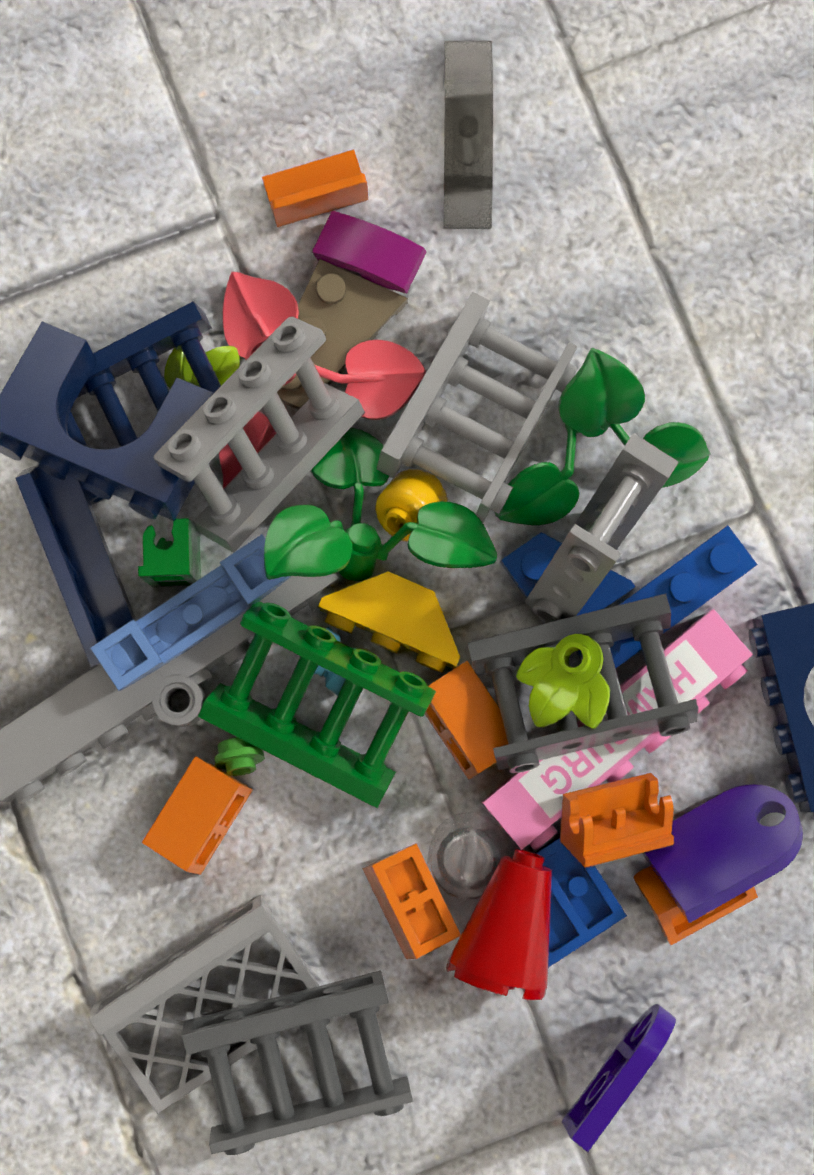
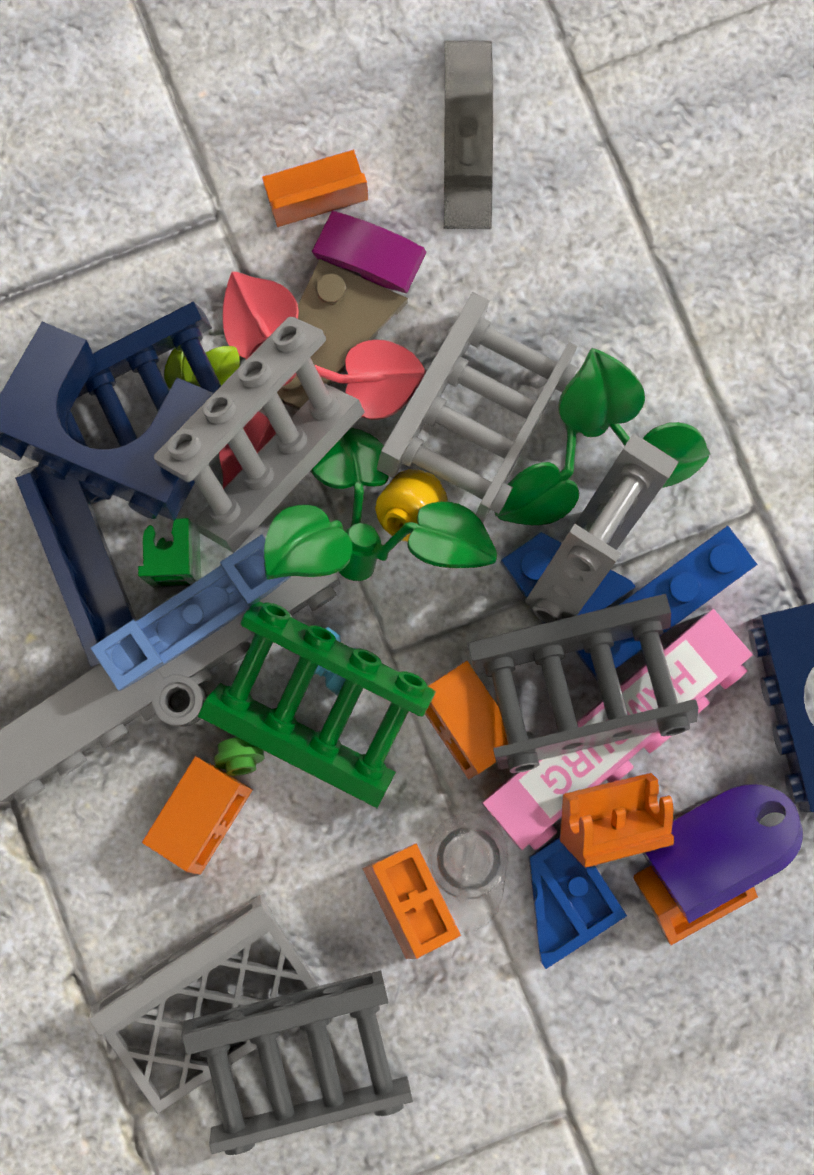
yellow slope [318,571,460,673] -> none
red cone [446,849,552,1000] -> none
lime plate [516,634,610,729] -> none
dark purple tile [562,1004,676,1152] -> none

